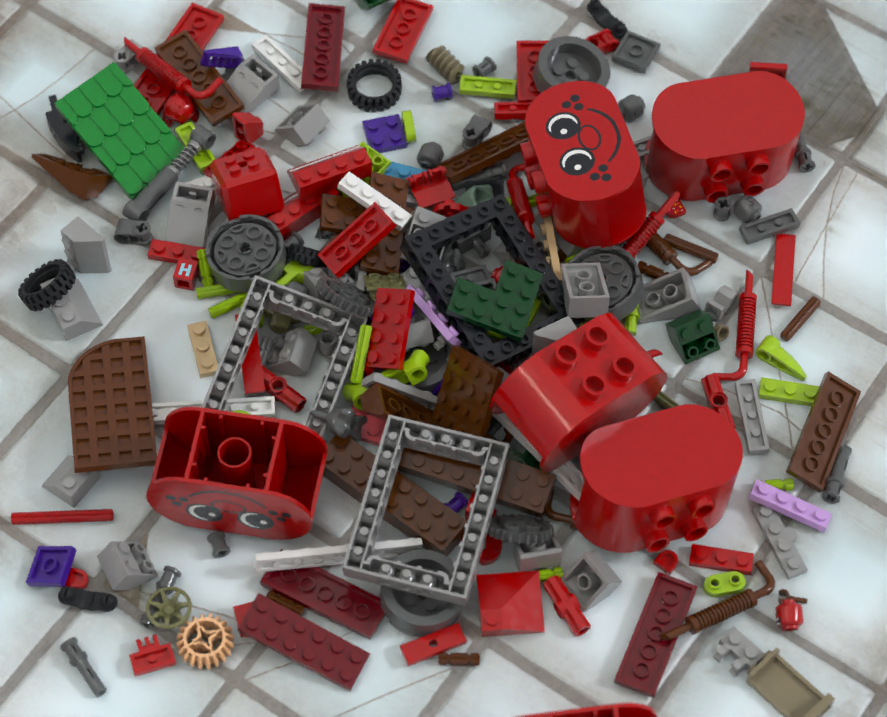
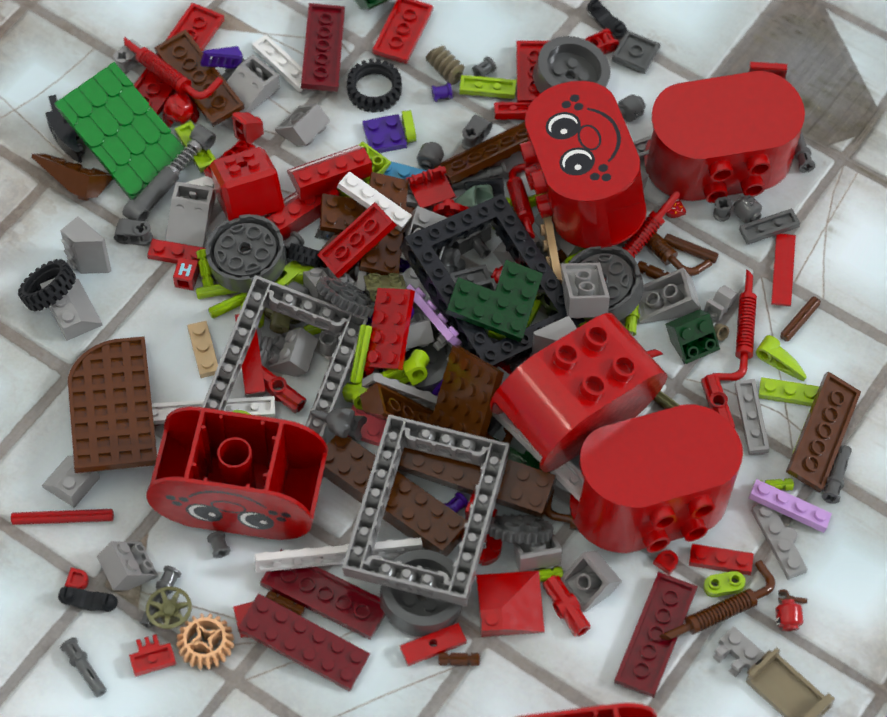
dark purple plate [25,546,77,587] -> none

